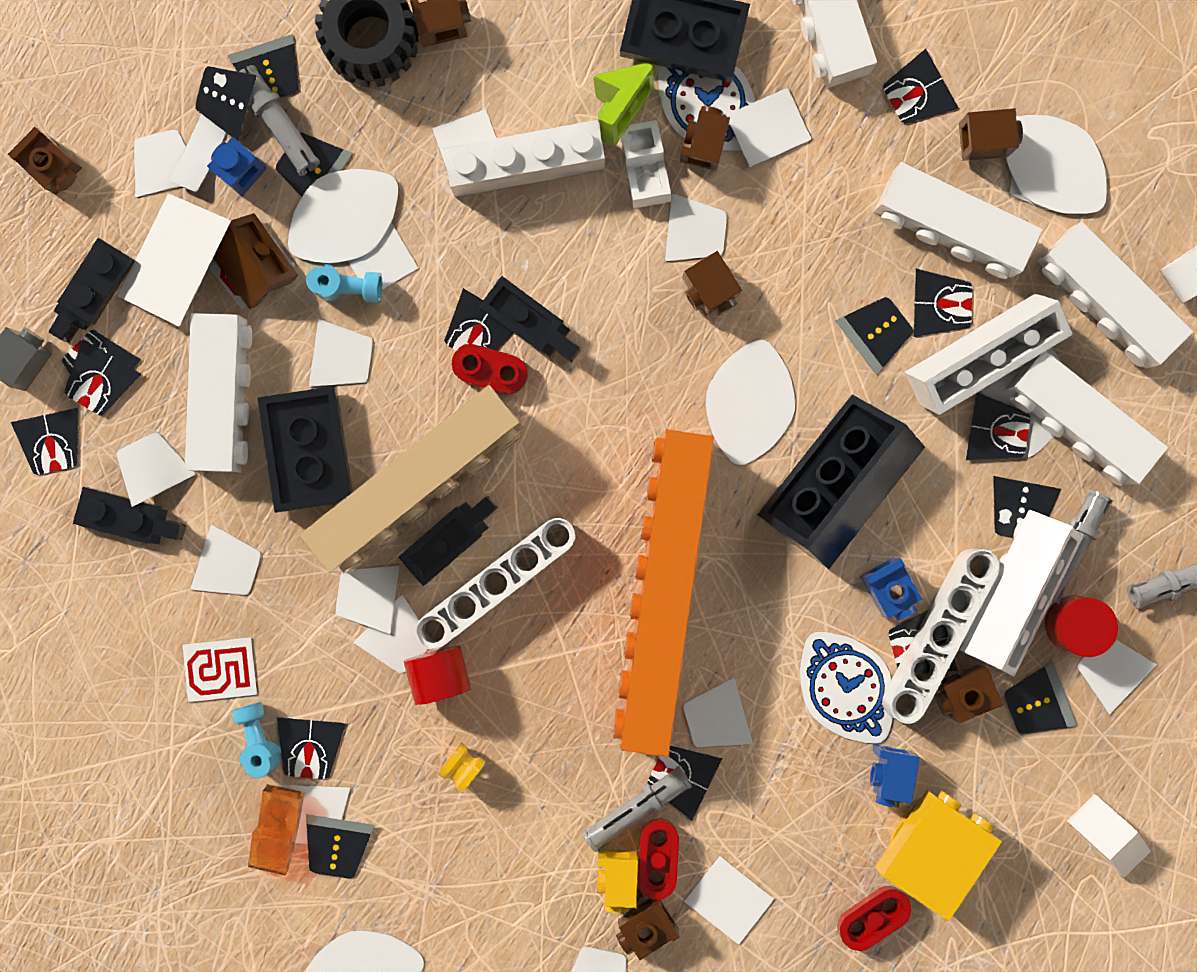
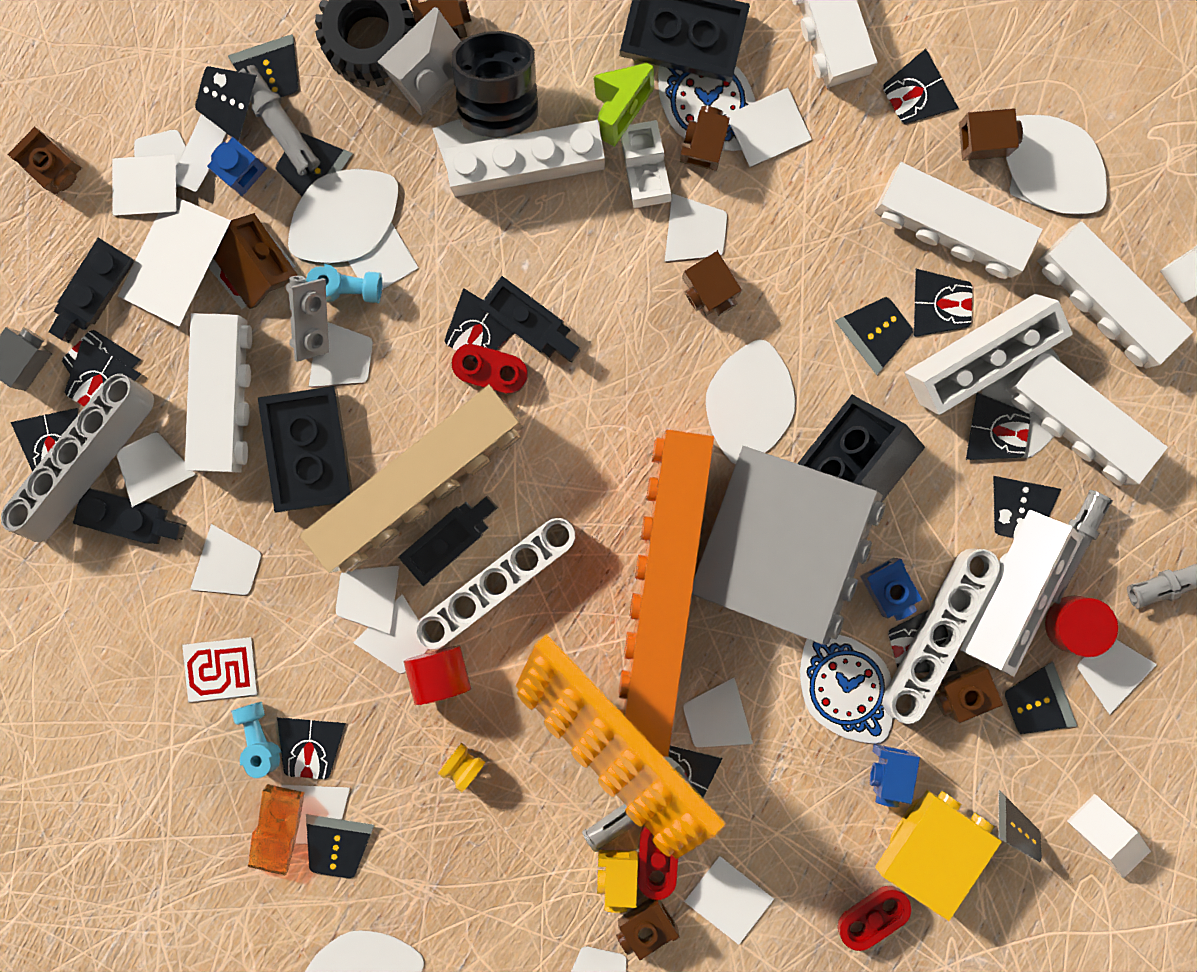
none -> light grey beam [1,374,154,542]
none -> white sticker [112,154,176,216]
none -> light grey hinge [286,276,329,362]
none -> light grey slope [378,7,461,116]
none -> black wheel [452,31,538,138]
none -> light orange plate [515,634,726,859]
none -> light grey panel [692,446,885,645]
none -> black sticker [998,789,1042,862]

